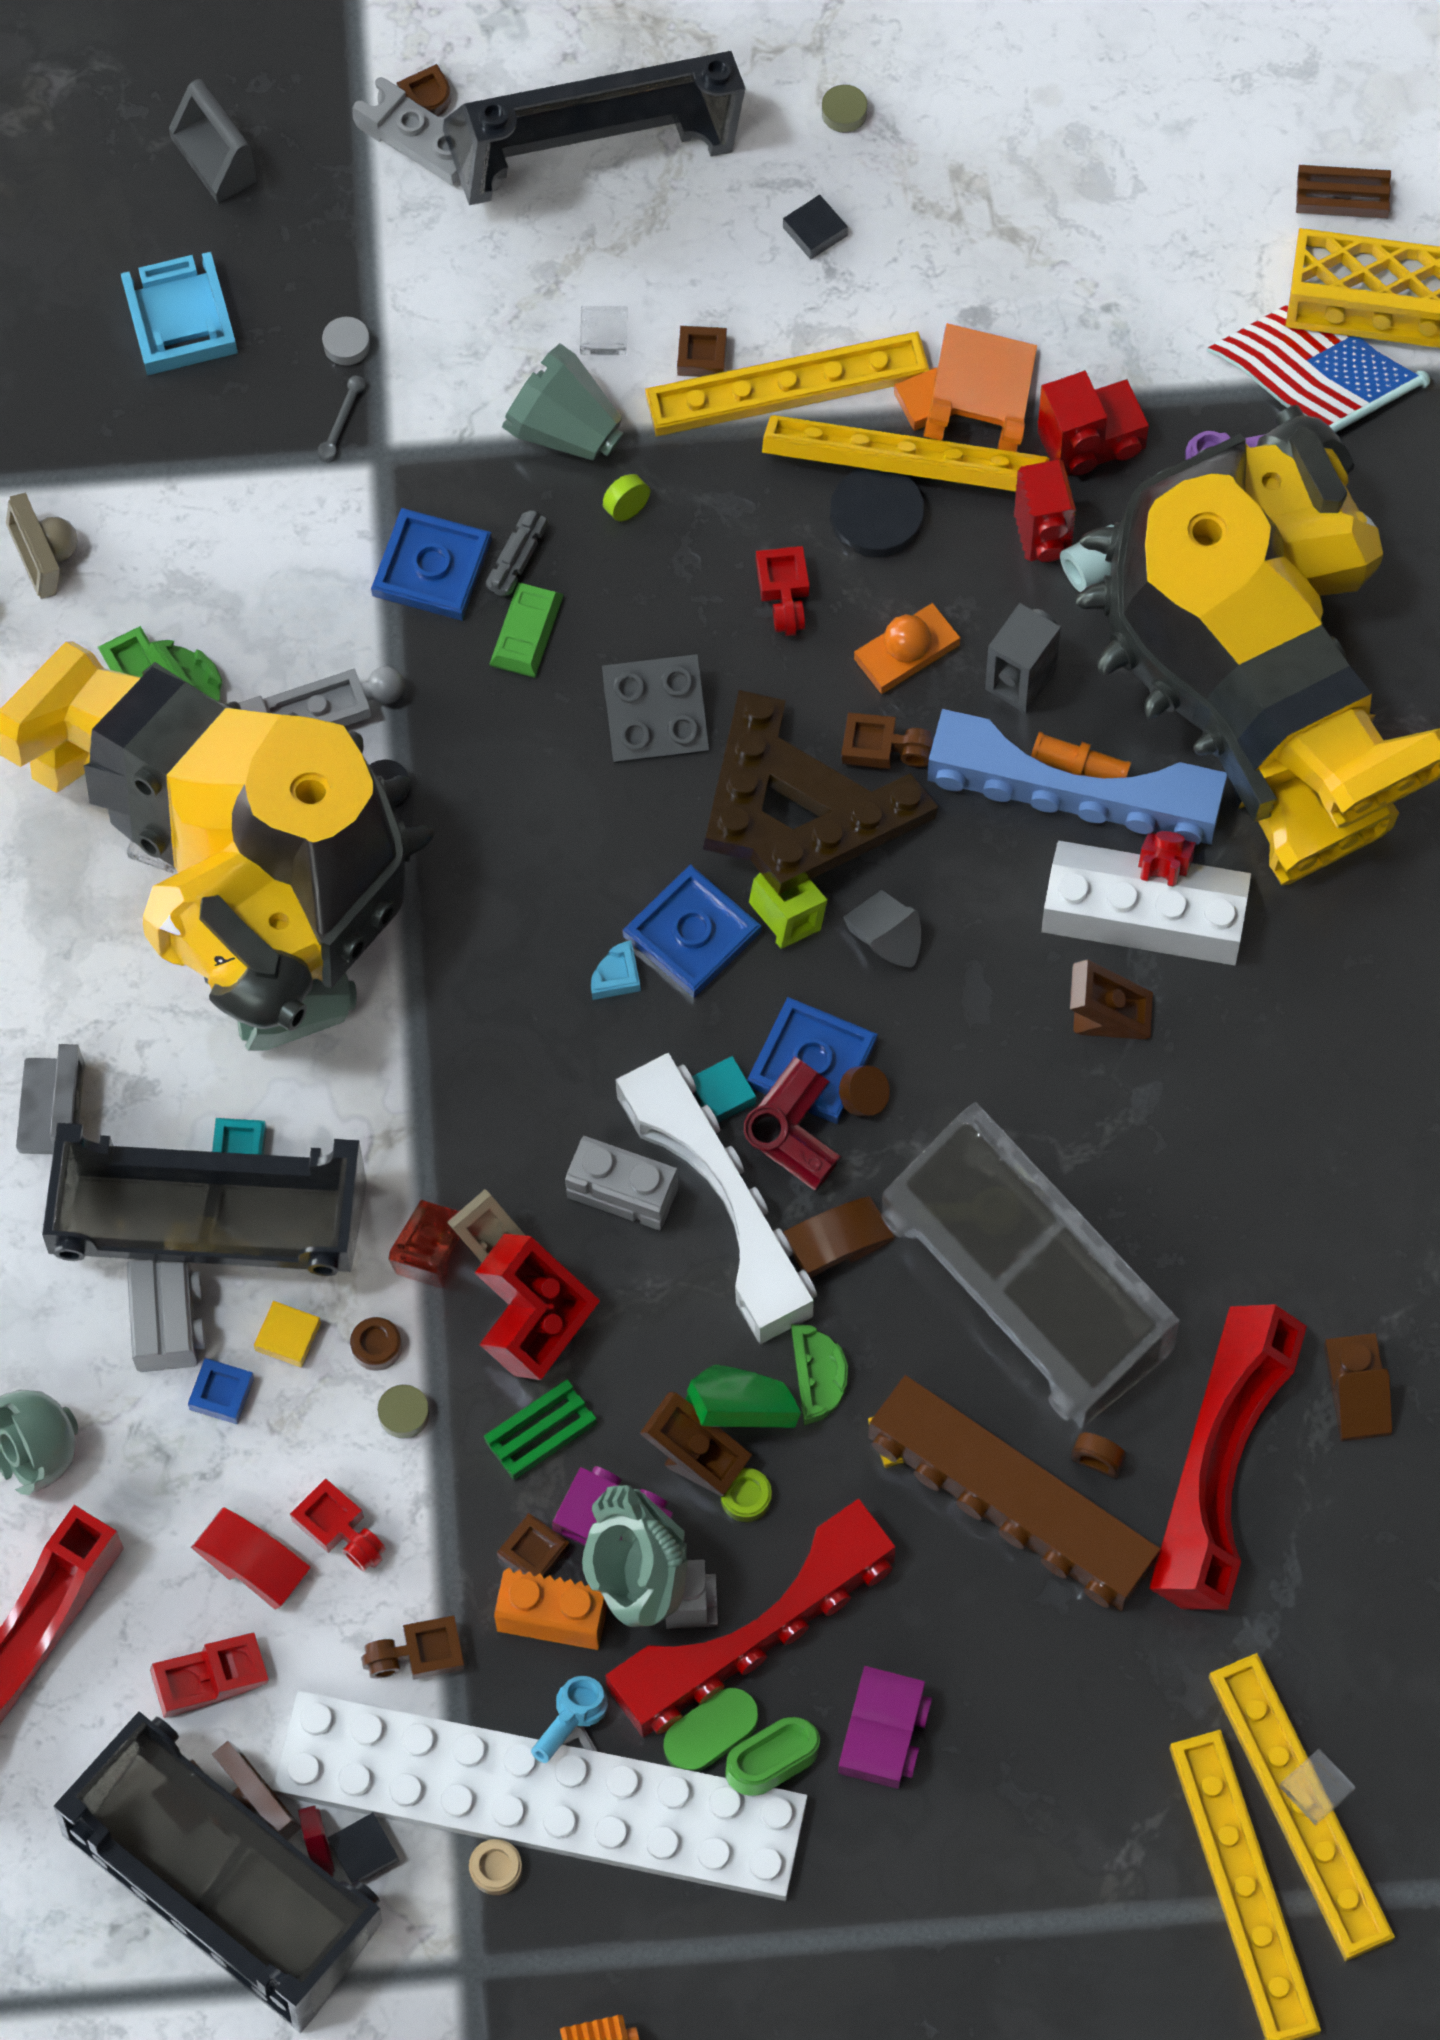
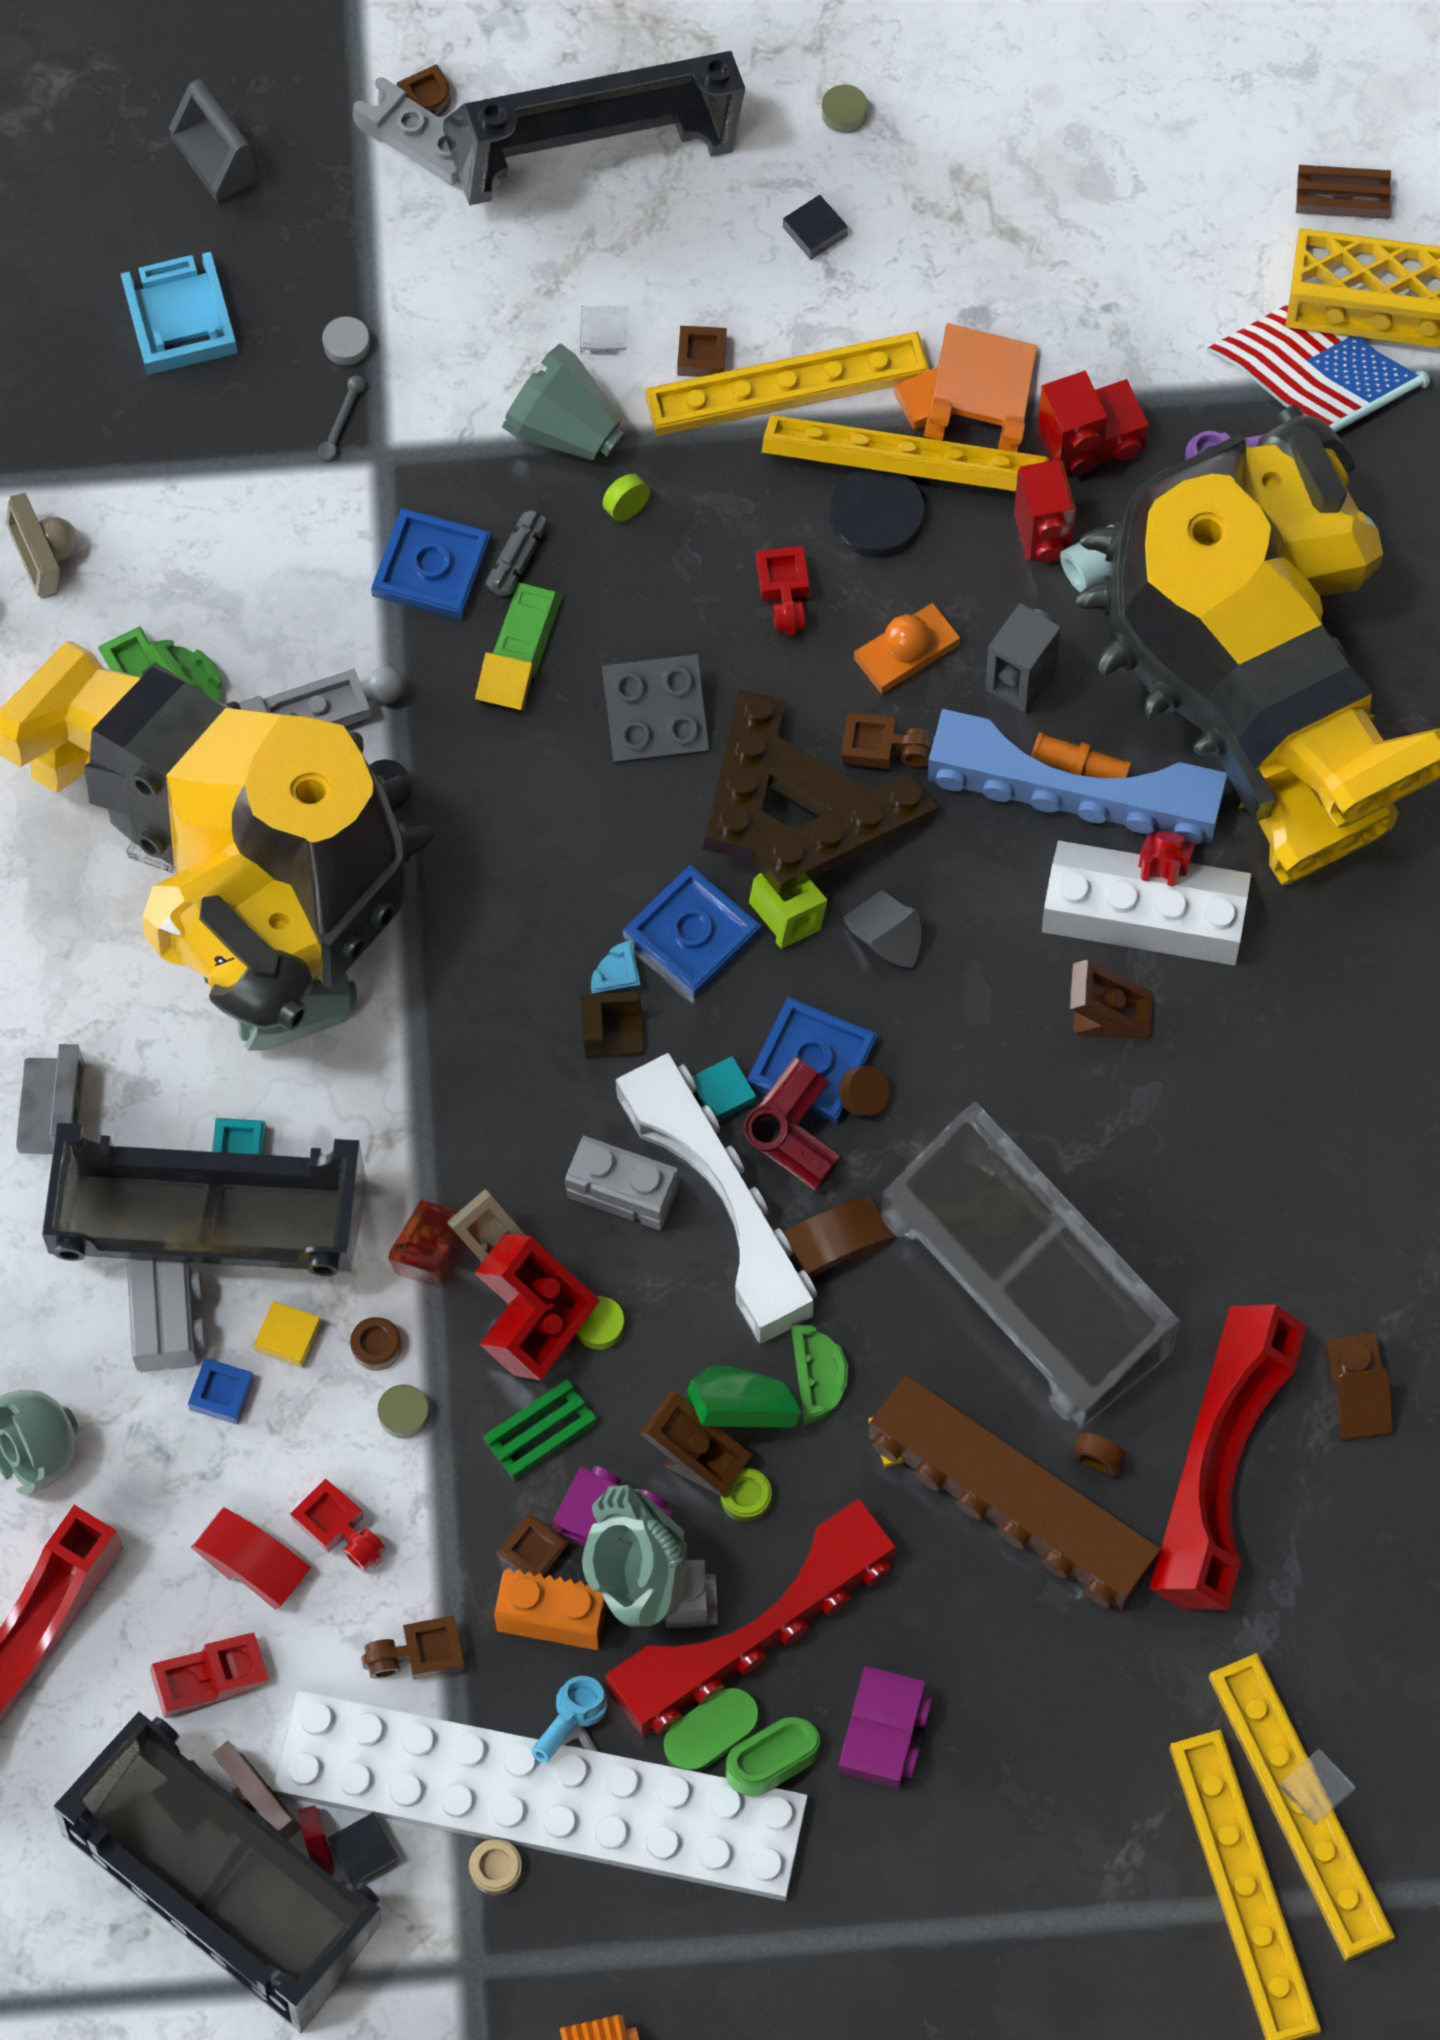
none -> yellow tile [475,652,535,711]
none -> lime tile [576,1296,625,1350]
none -> dark brown panel [581,991,644,1059]

